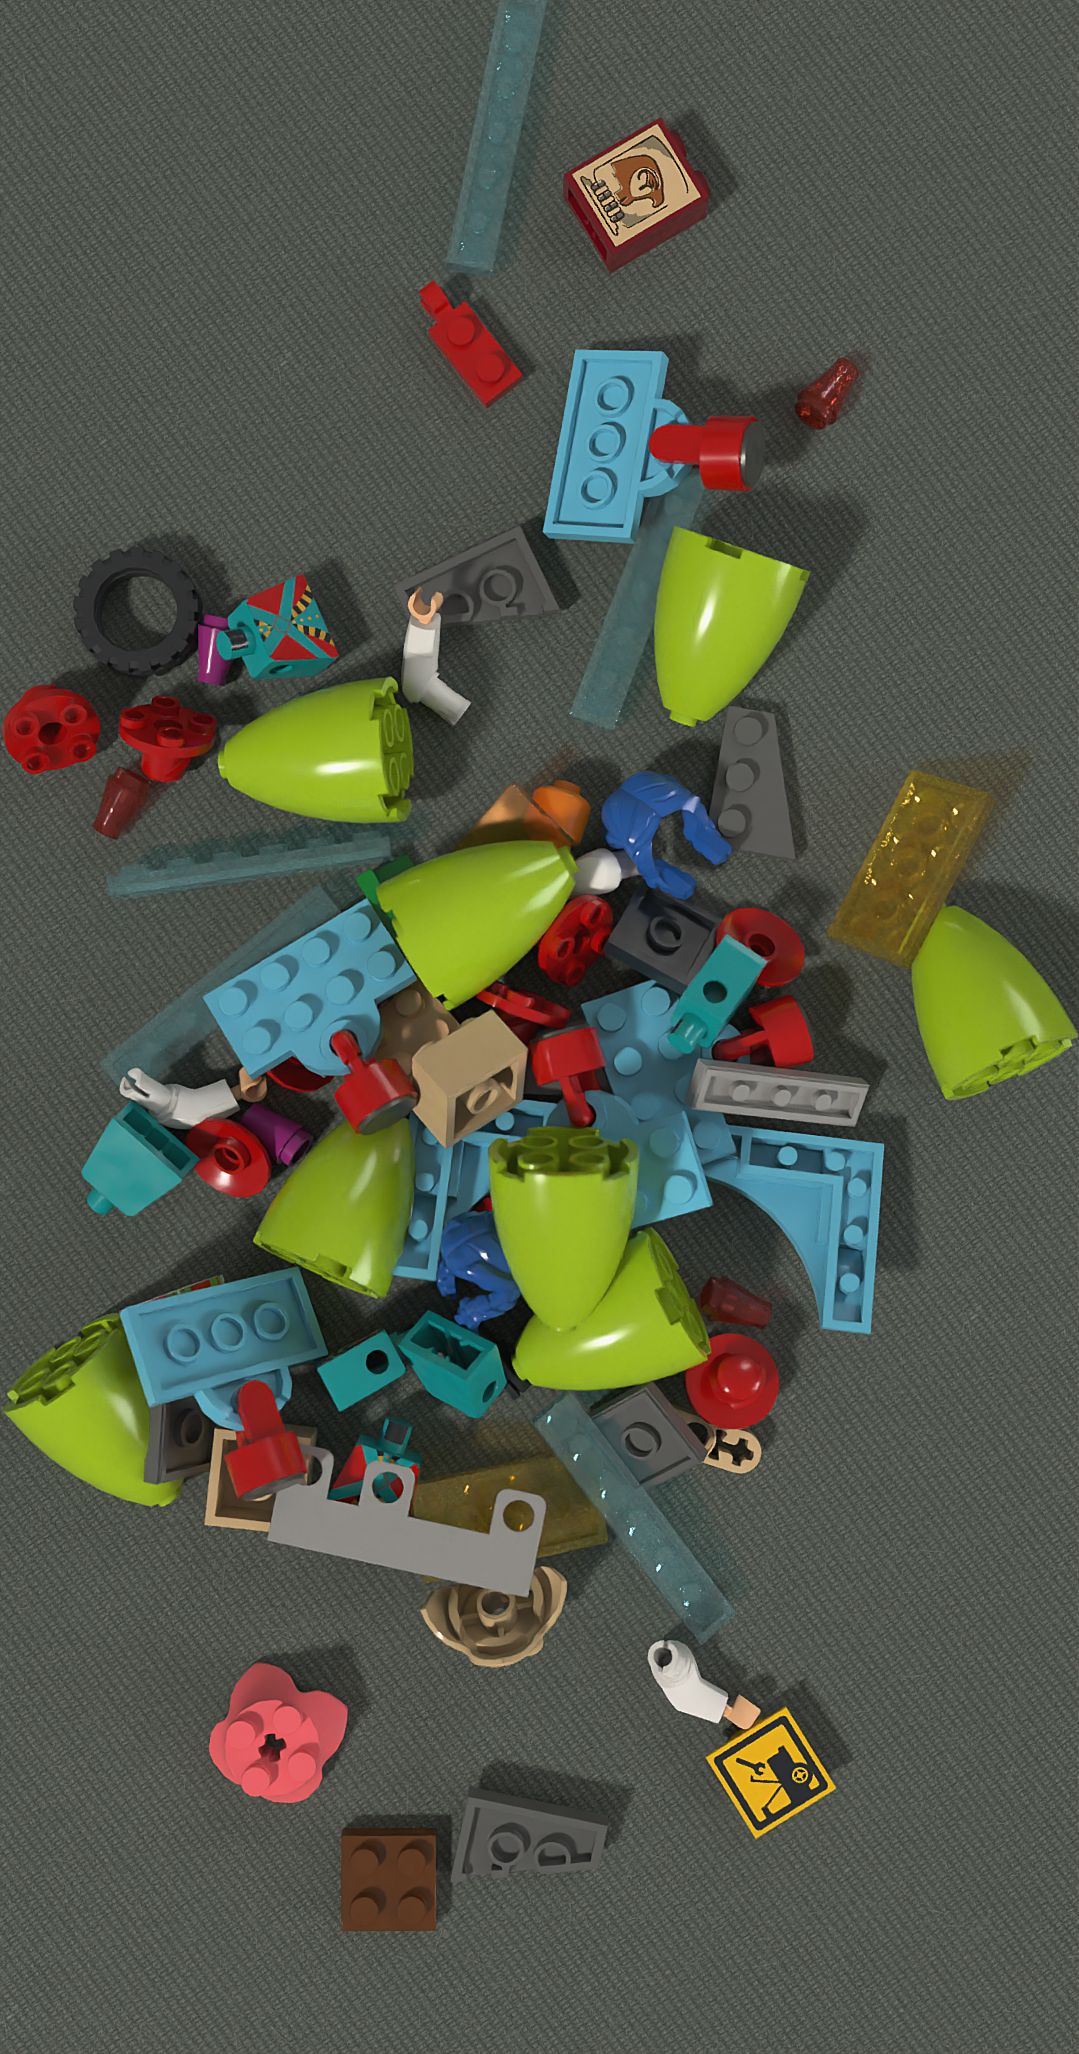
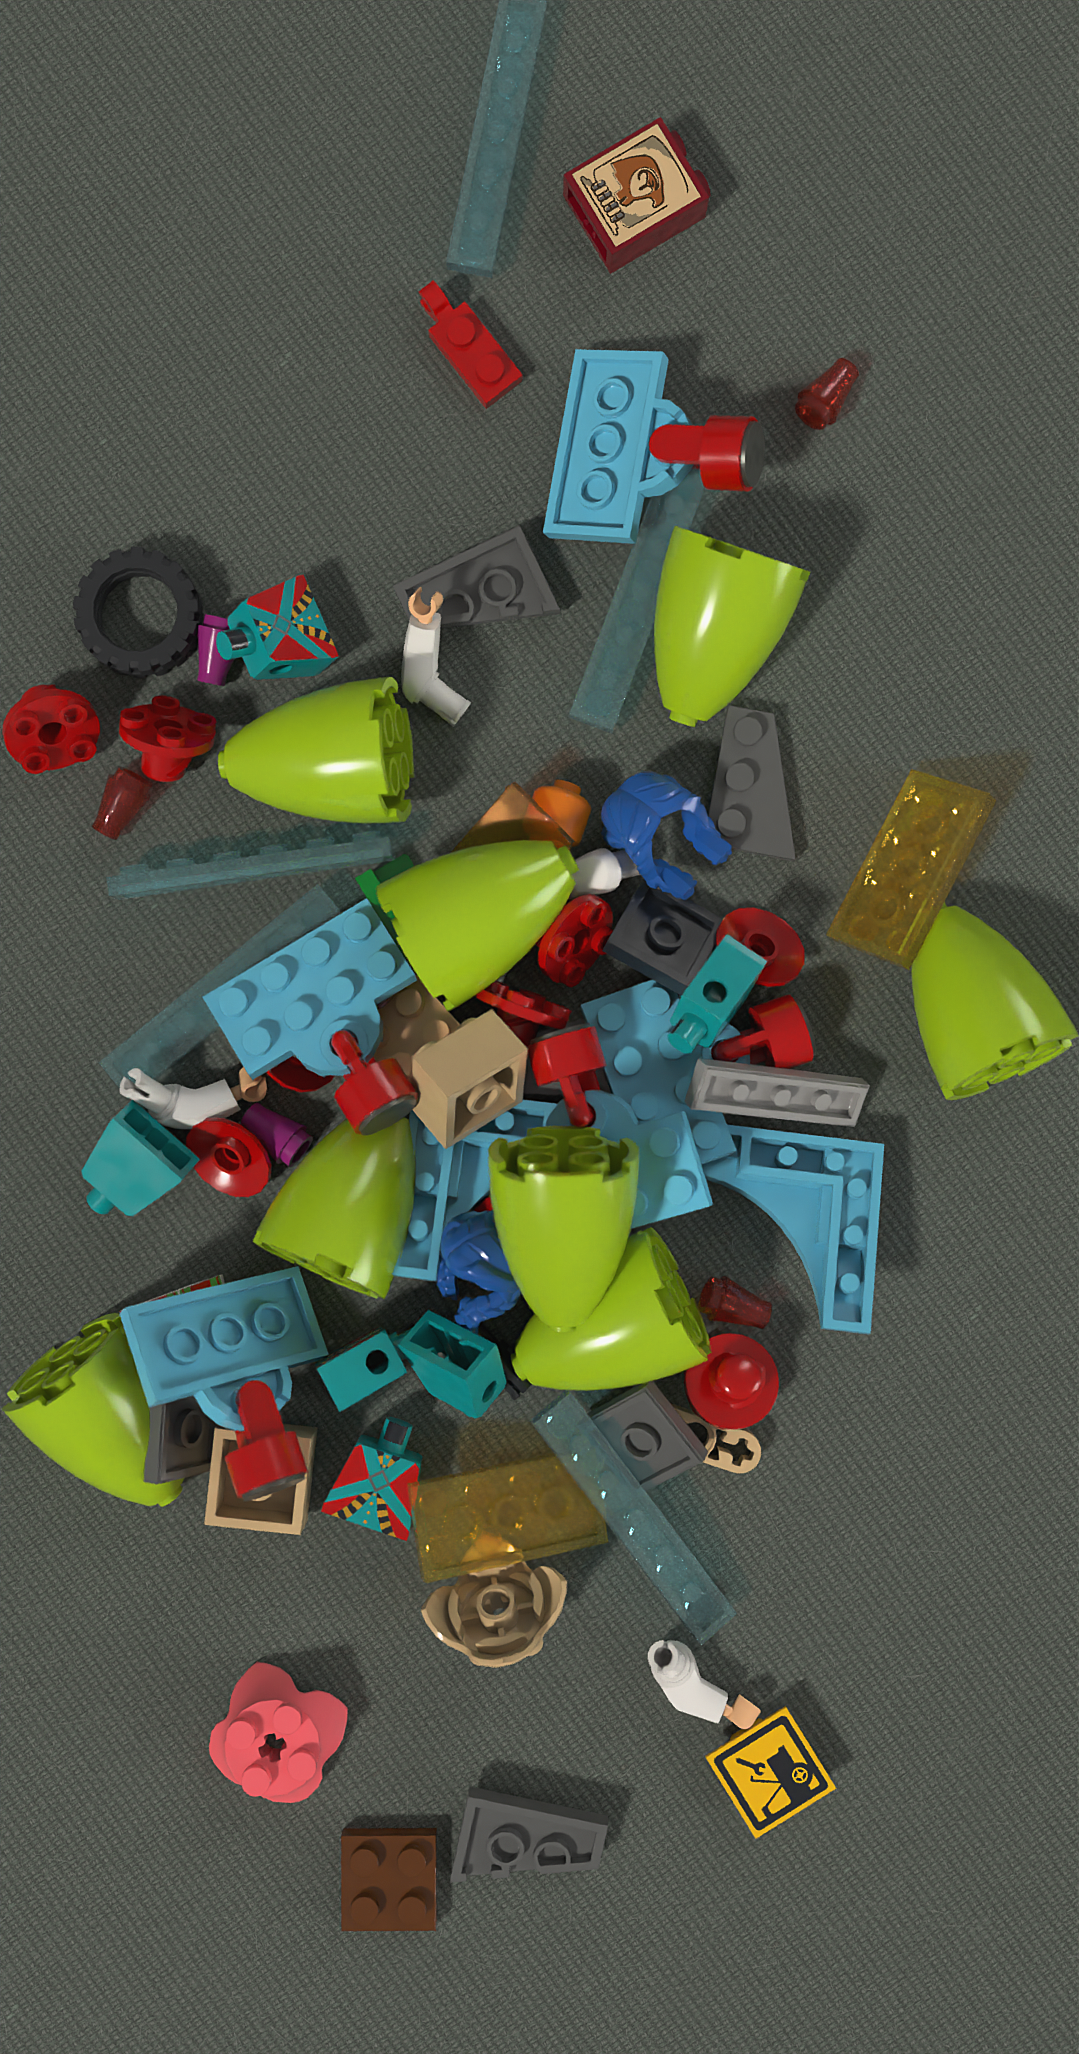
light grey piece [267,1443,546,1598] -> none

